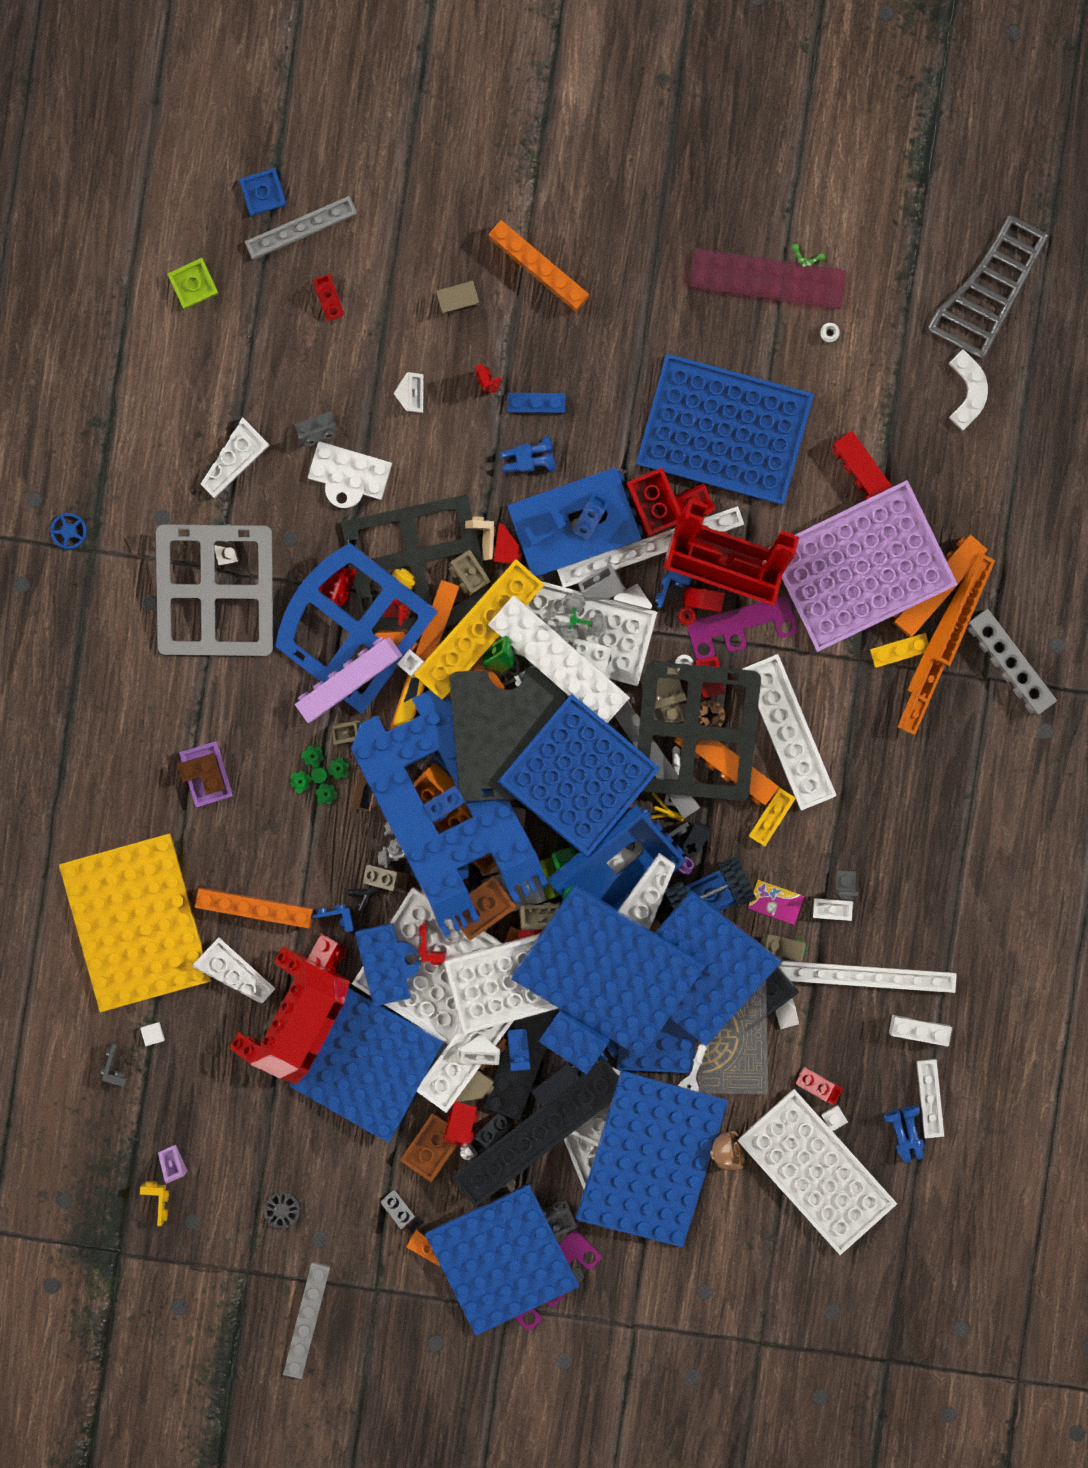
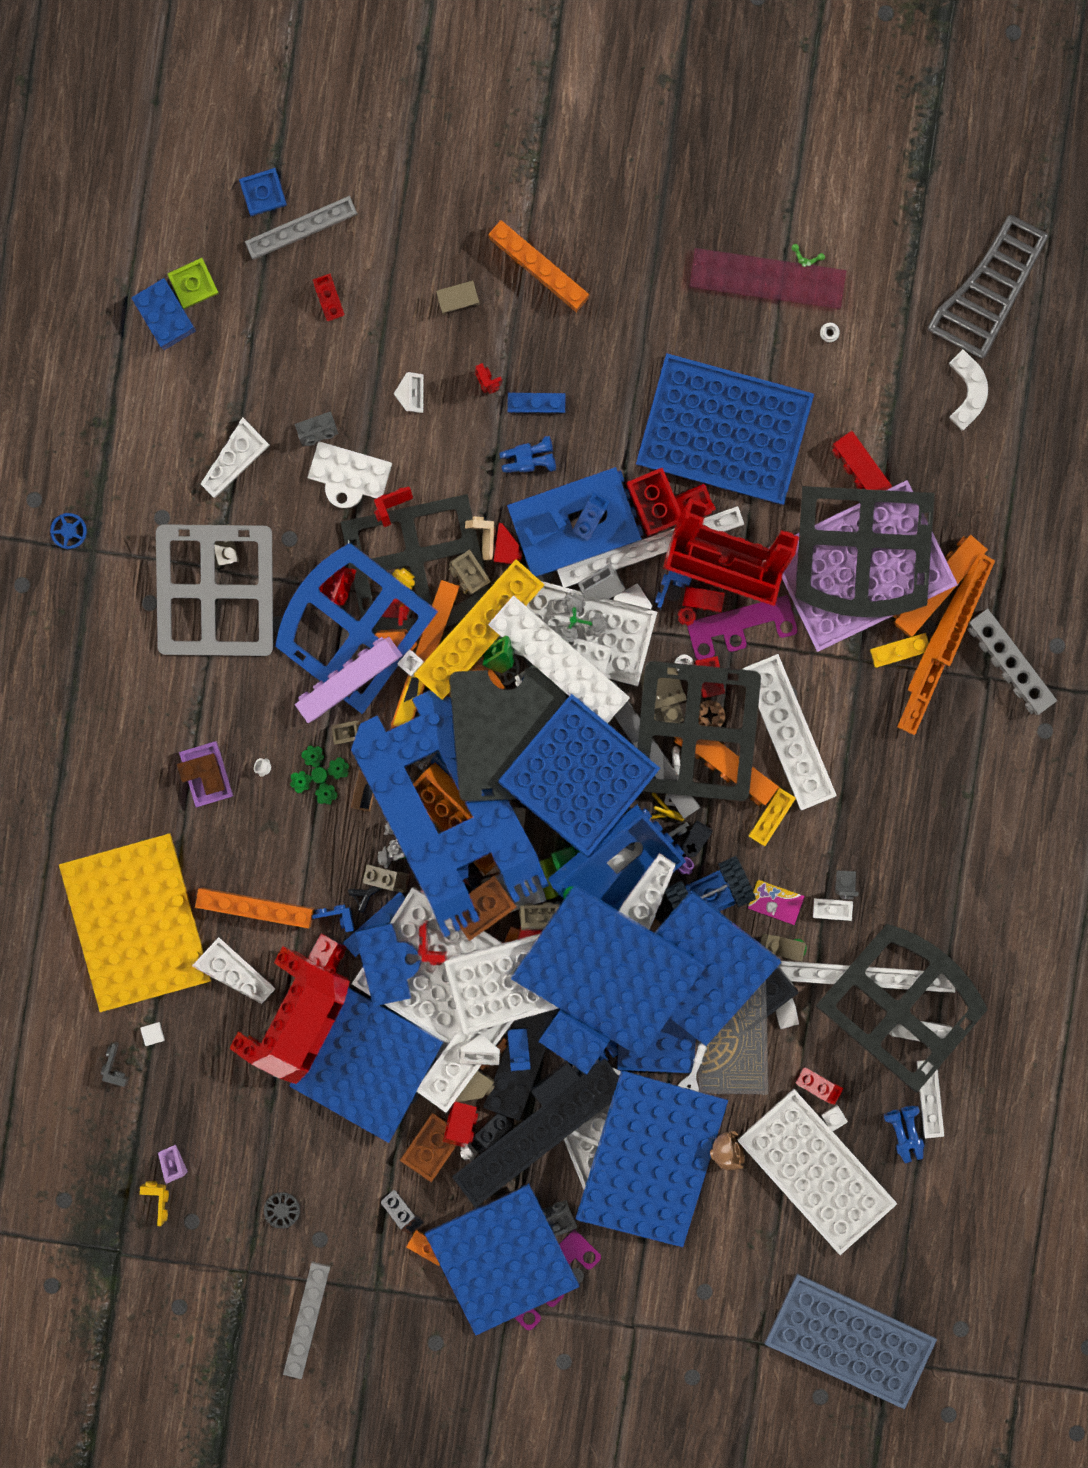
blue bracket [423,786,465,822] -> none
none -> blue brick [131,278,196,350]
none -> white plate [254,758,271,777]
none -> blue plate [343,892,406,957]
none -> red bracket [374,486,413,527]
none -> sand blue plate [765,1274,937,1409]
none -> pearl dark grey window [795,486,935,617]
none -> pearl dark grey window [816,924,988,1093]

